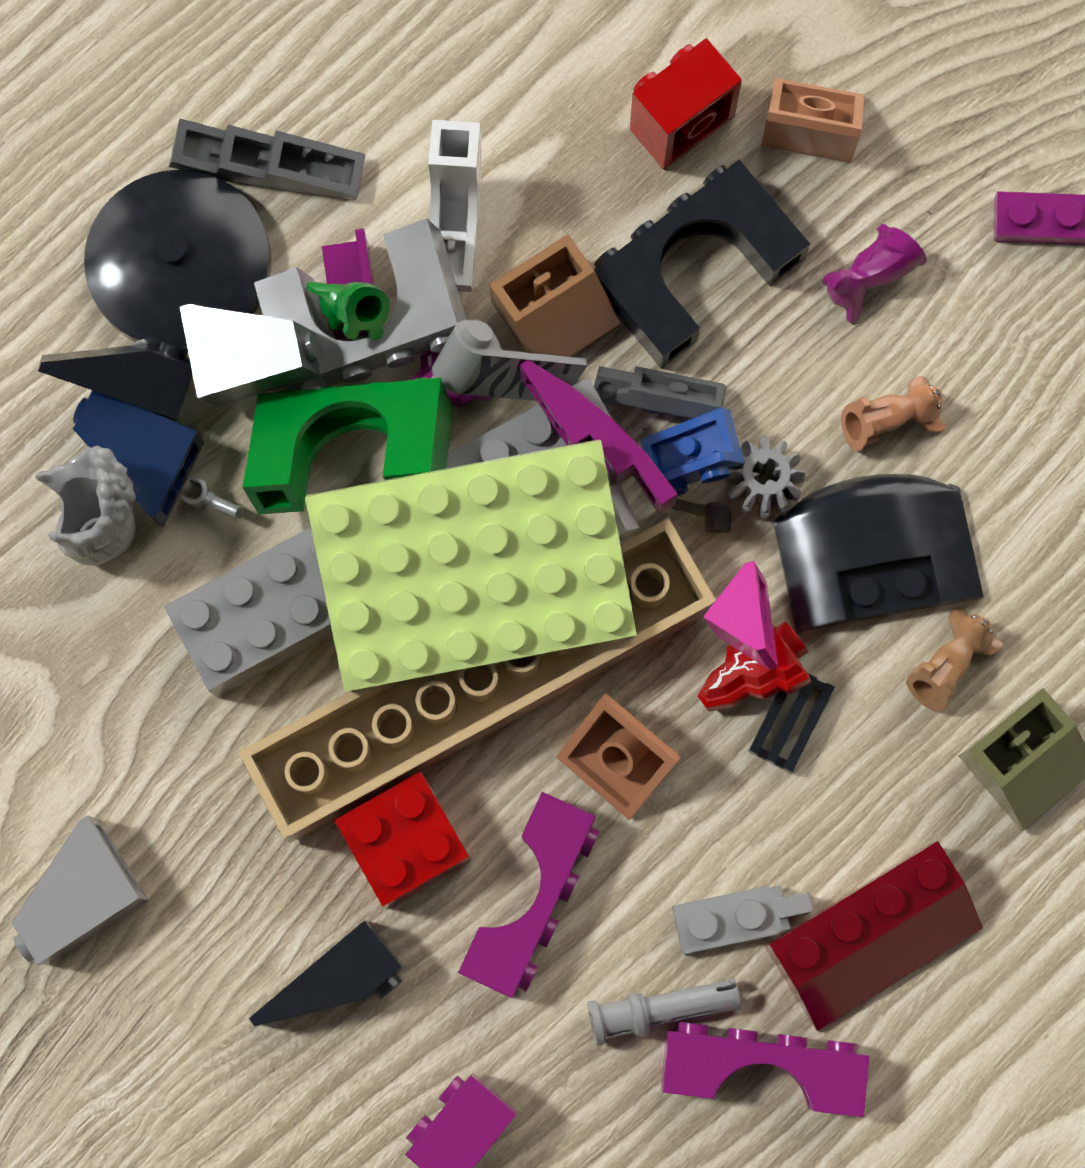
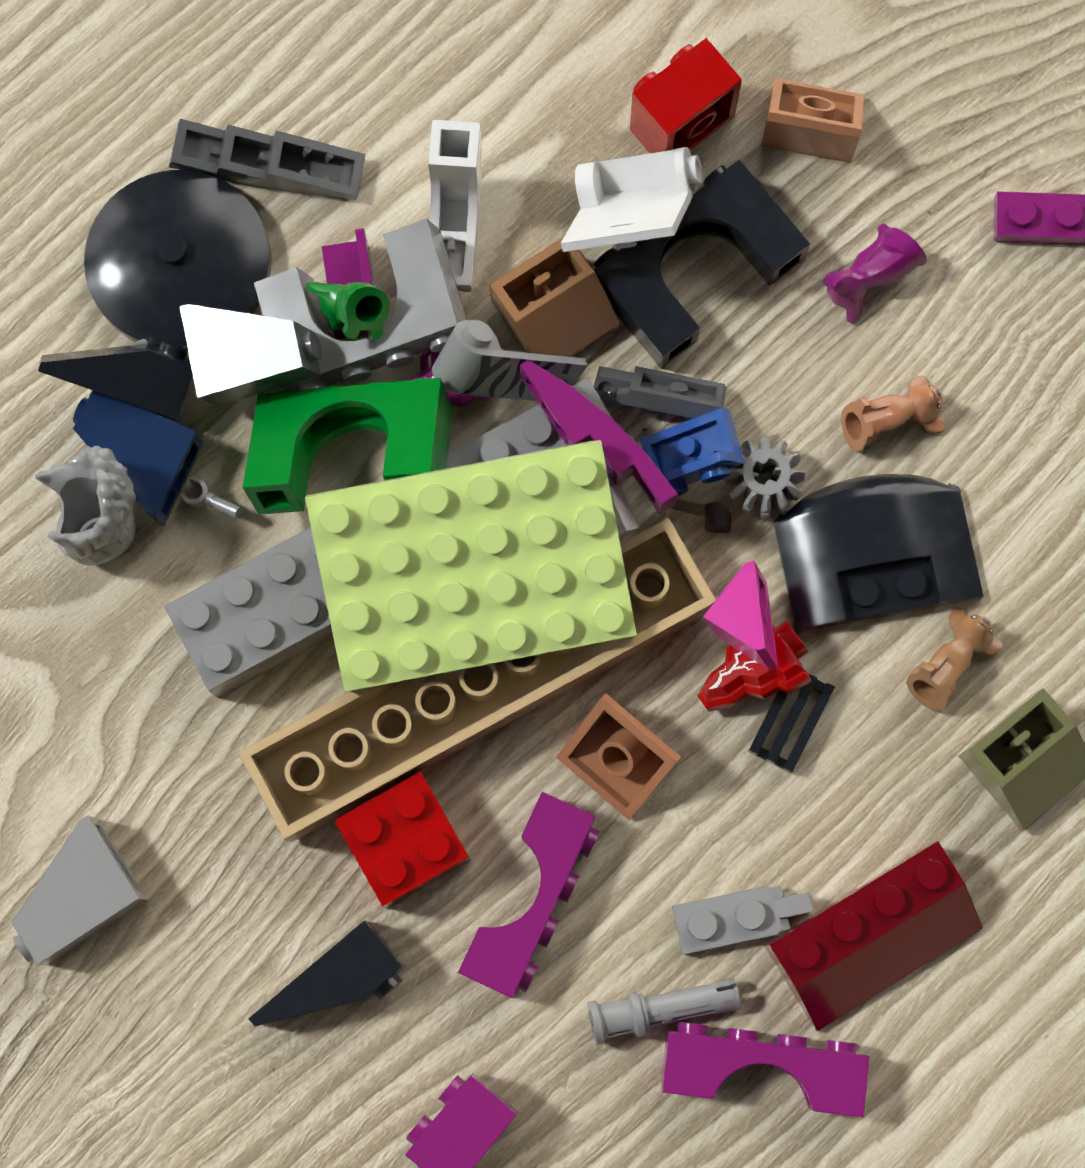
none -> white door [561,147,702,252]

